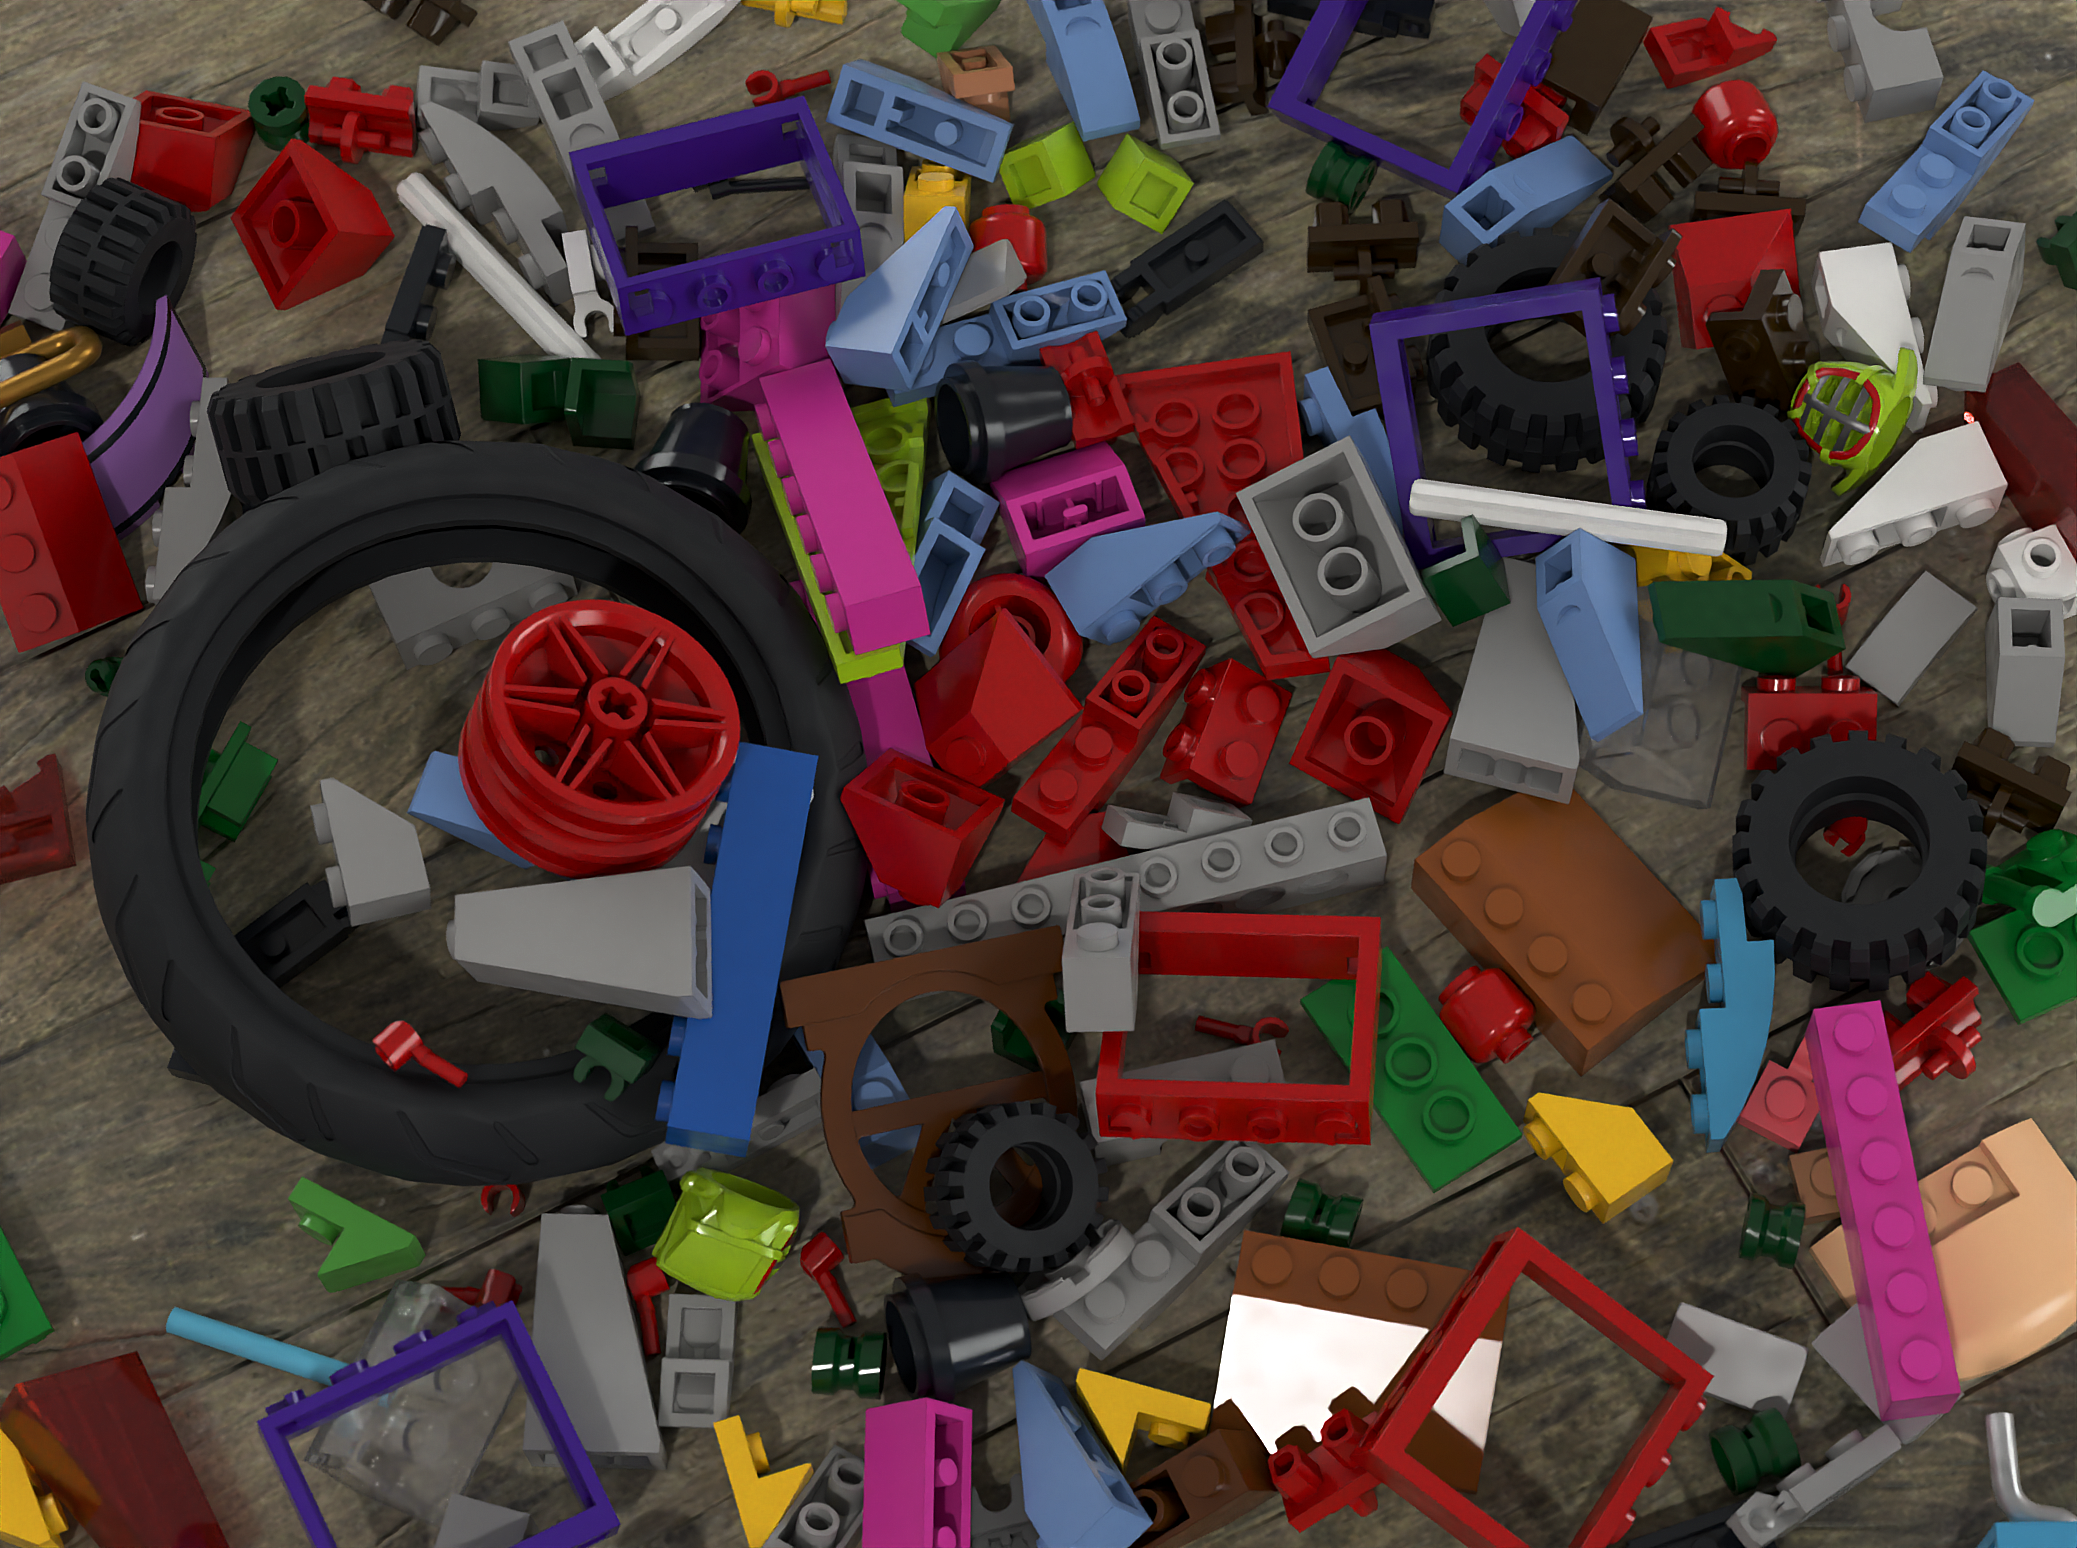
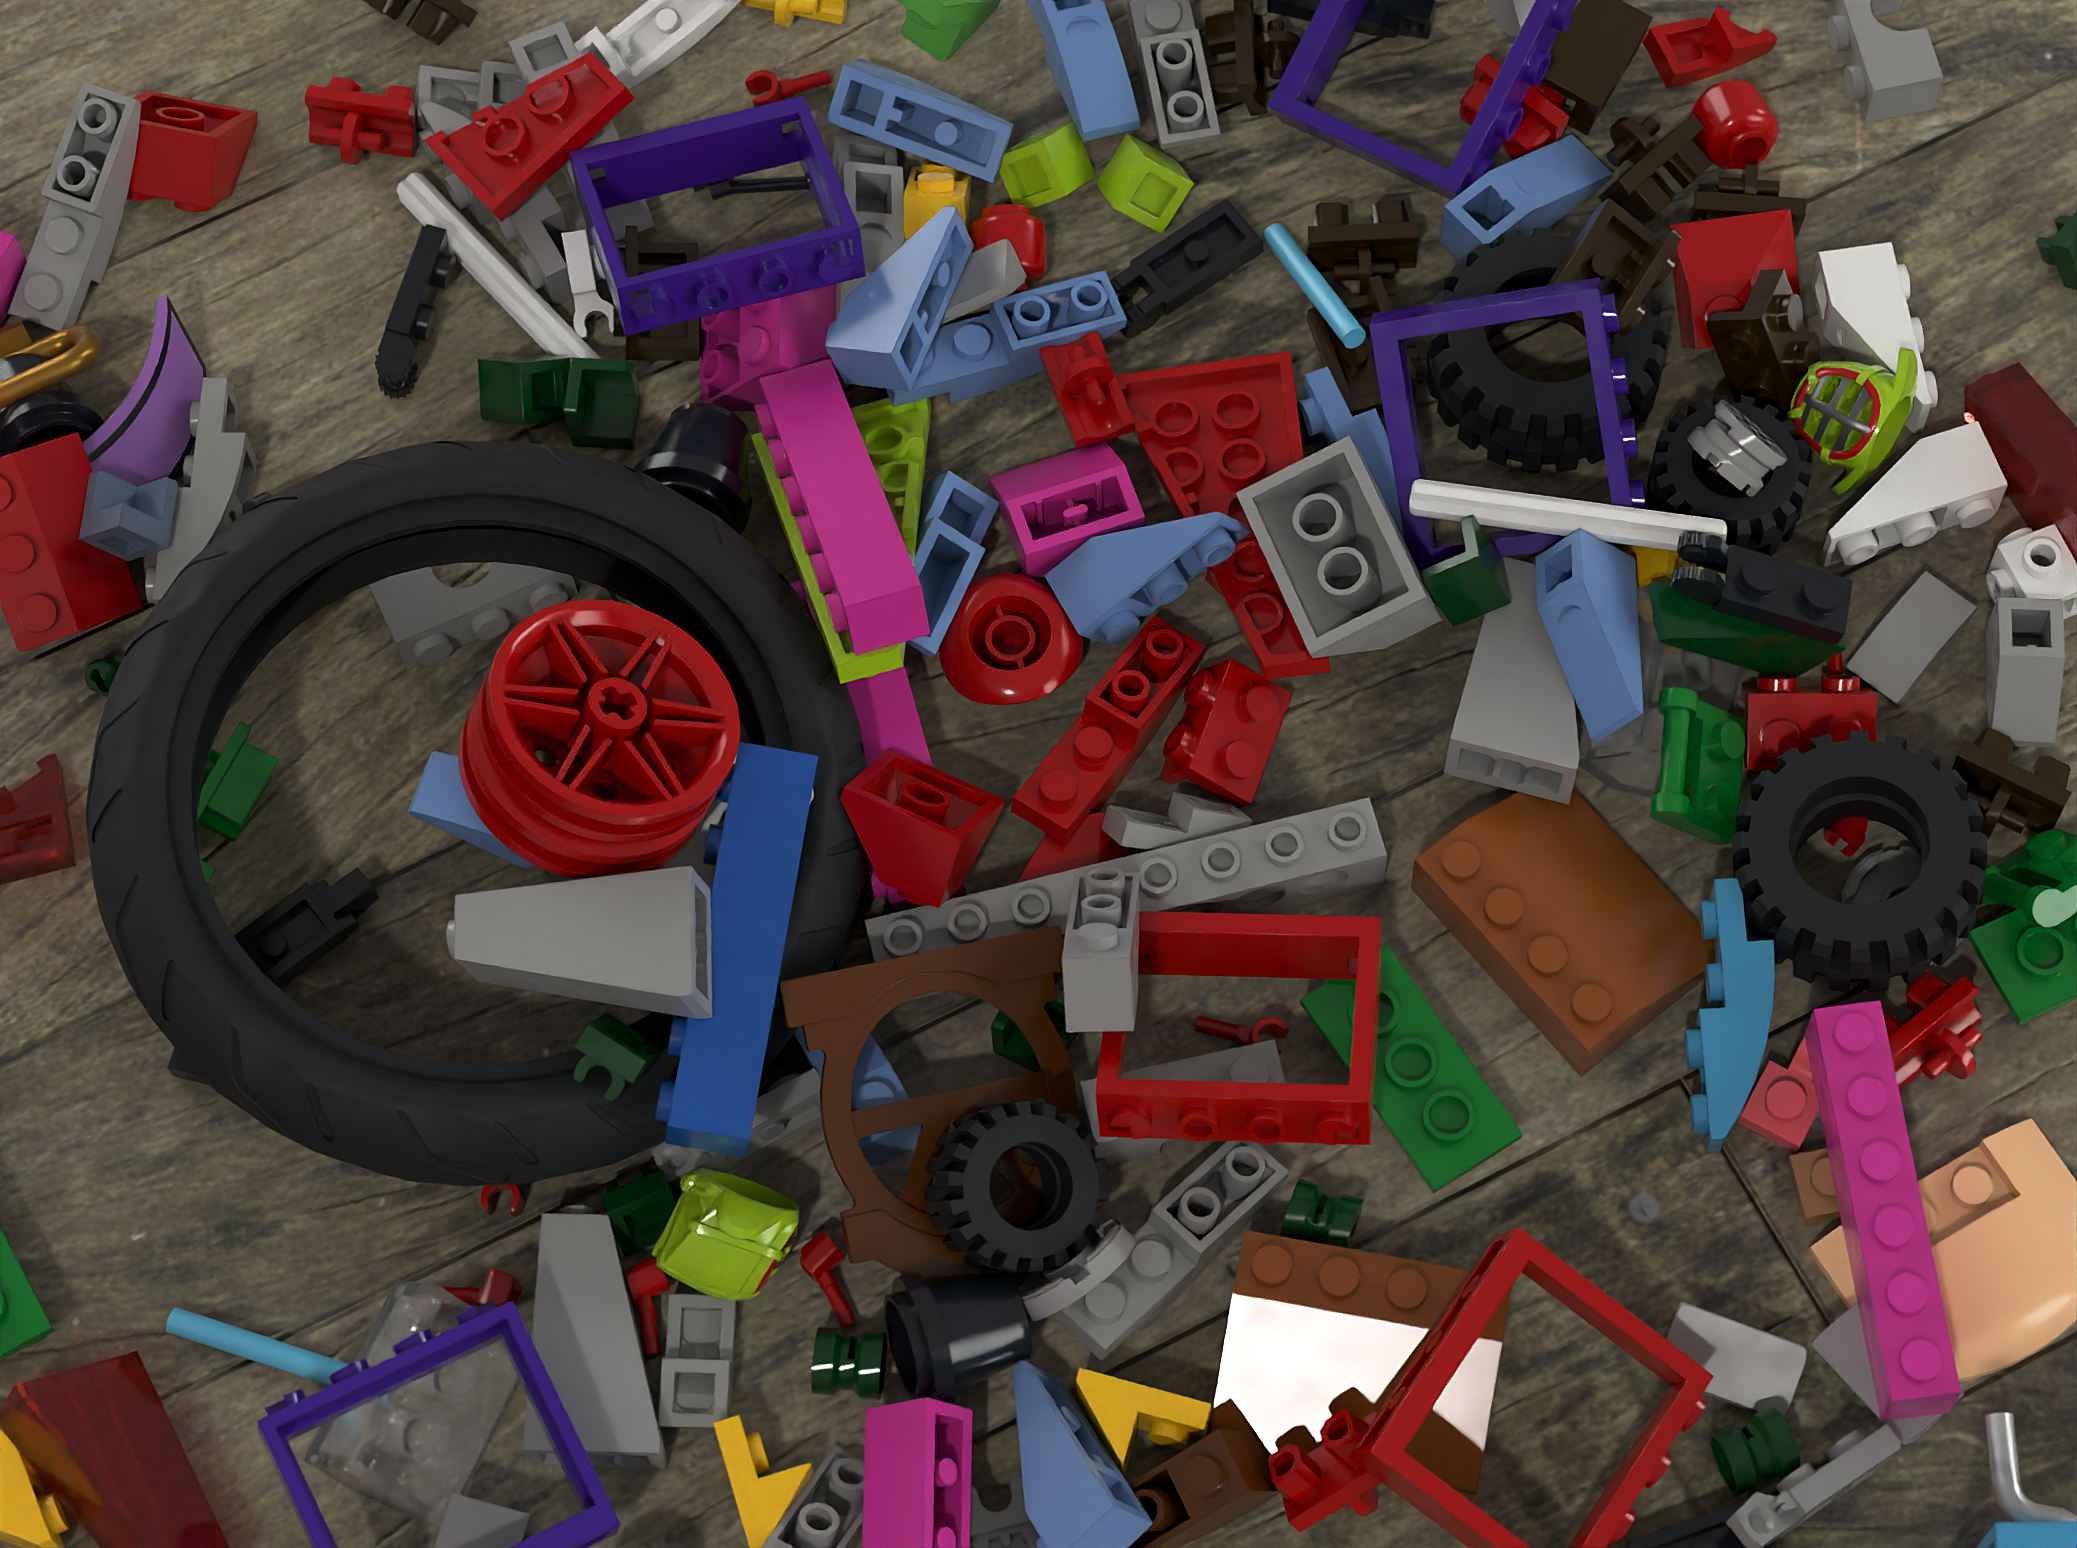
black tyre [49,177,197,347] -> none
black tyre [207,340,461,505] -> none
red slope [230,139,395,310] -> none
dark green wheel [248,76,310,152] -> none
bright green slope [288,1177,426,1293] -> none
light grey slope [310,777,431,927] -> none
red hand [373,1021,468,1088] -> none
red slope [914,607,1084,789] -> none
black piece [935,360,1073,486] -> none
nougat slope [936,45,1015,122] -> none
red slope [1289,649,1453,824] -> none
dark green wheel [1306,140,1377,215] -> none
red head [1438,965,1536,1064] -> none
yellow slope [1523,1092,1673,1224] -> none
dark green wheel [1738,1193,1806,1269] -> none
medium blue slope [1858,70,2035,253] -> none
light grey slope [1923,216,2026,392] -> none
none -> sand blue panel [79,470,178,561]
none -> red wing [424,52,635,223]
none -> medium azure bar [1263,223,1366,349]
none -> green plate [1650,687,1746,845]
none -> black hinge [1670,531,1853,645]
none -> light grey wheel [1687,400,1788,497]

